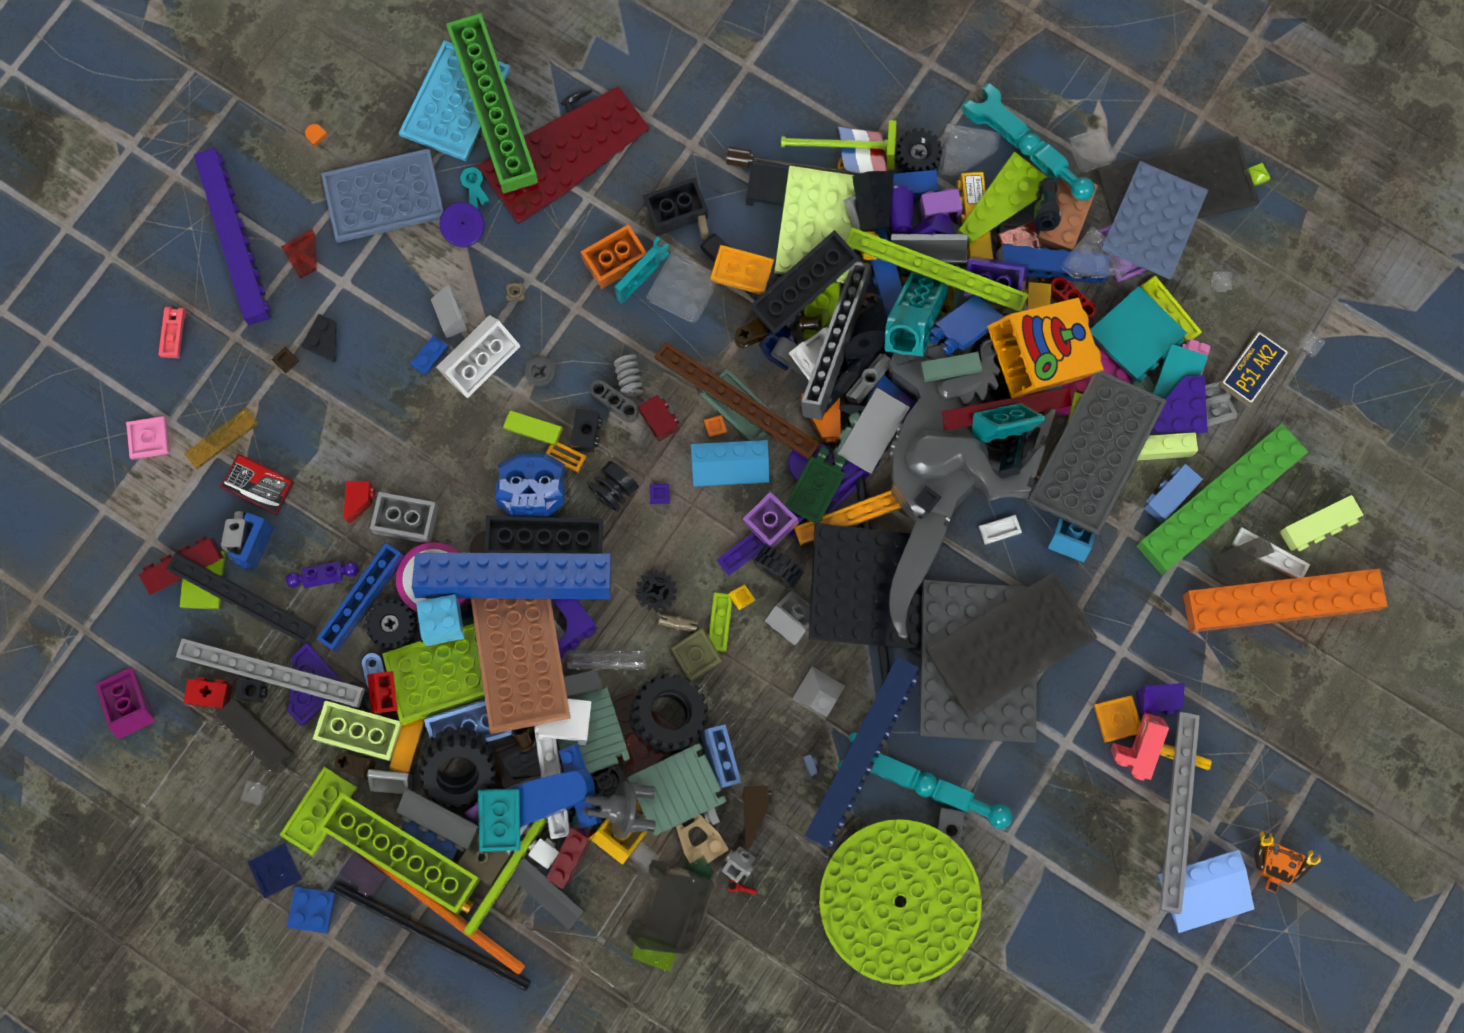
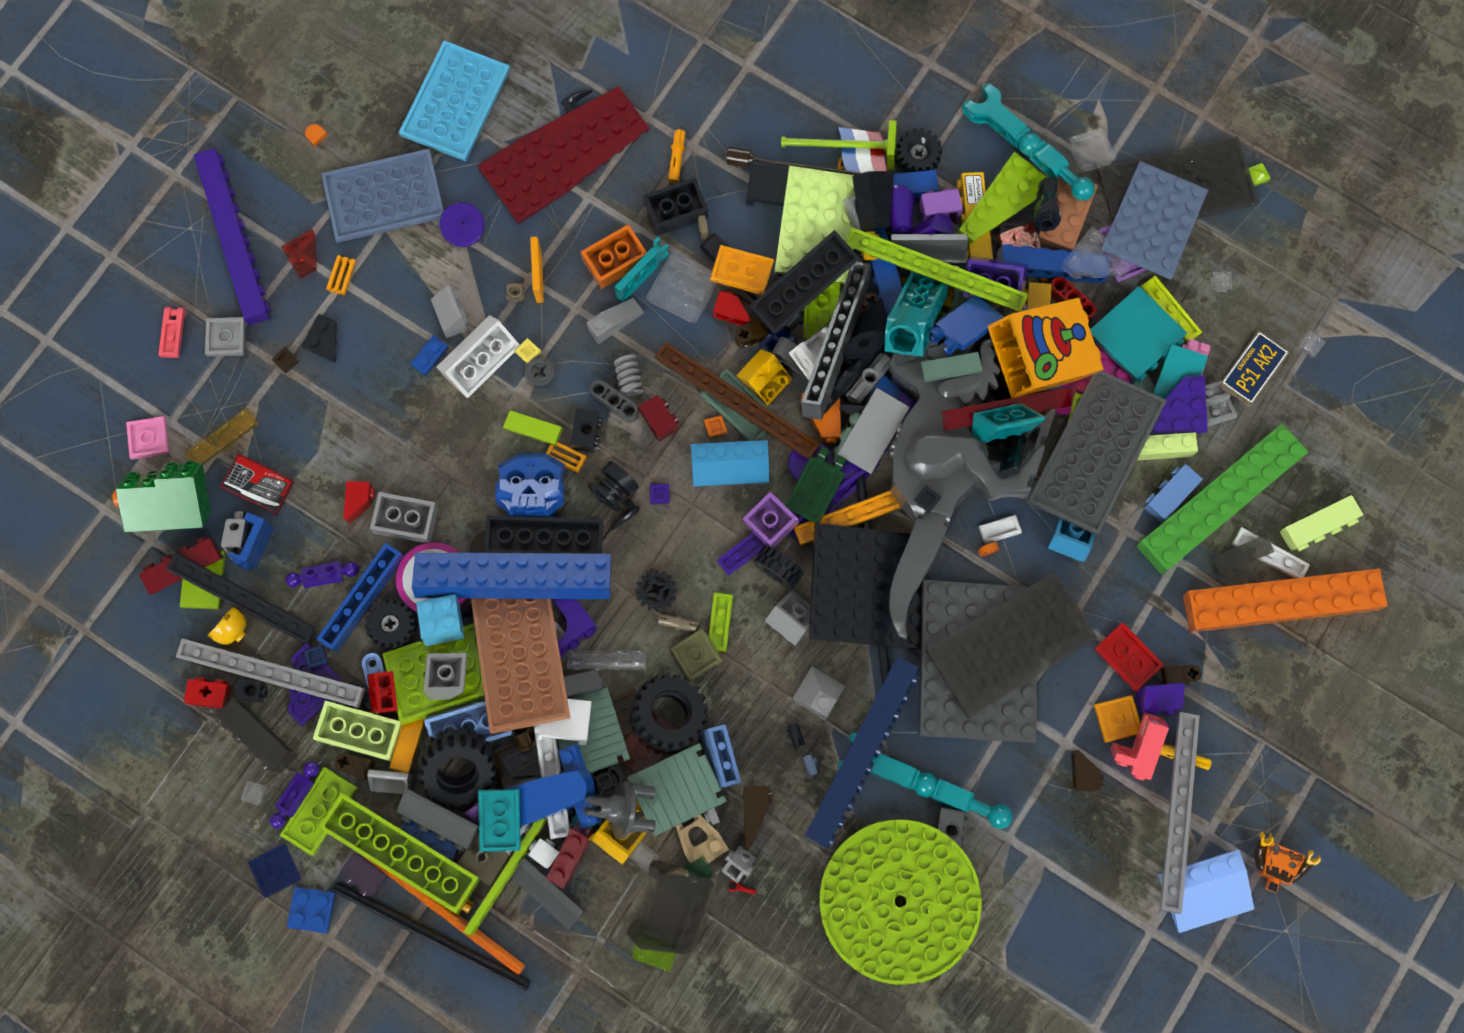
magenta slope [95,667,155,740] -> none
bright green brick [446,13,538,194] -> none
teal piece [460,167,490,209] -> none
yellow tile [728,584,755,610] -> none
dark brown bush [799,315,822,332] -> none
clear plate [938,124,1000,180] -> none
none -> piece [112,461,212,532]
none -> light grey plate [205,317,246,357]
none -> yellow cylinder [207,606,247,645]
none -> dark purple plate [269,761,320,829]
none -> dark blue tile [304,644,329,670]
none -> light orange tile [326,255,356,295]
none -> light grey slope [424,653,467,700]
none -> light yellow tile [514,338,541,364]
none -> light orange tile [530,237,544,303]
none -> light grey slope [586,298,644,344]
none -> black bar [611,499,640,531]
none -> light orange axle [668,129,685,184]
none -> red slope [713,291,750,326]
none -> yellow slope [736,349,792,406]
none -> black pin [786,722,806,748]
none -> orange tile [978,542,999,557]
none -> dark brown slope [1071,750,1104,792]
none -> red plate [1094,622,1164,692]
none -> dark brown piece [1161,665,1202,685]

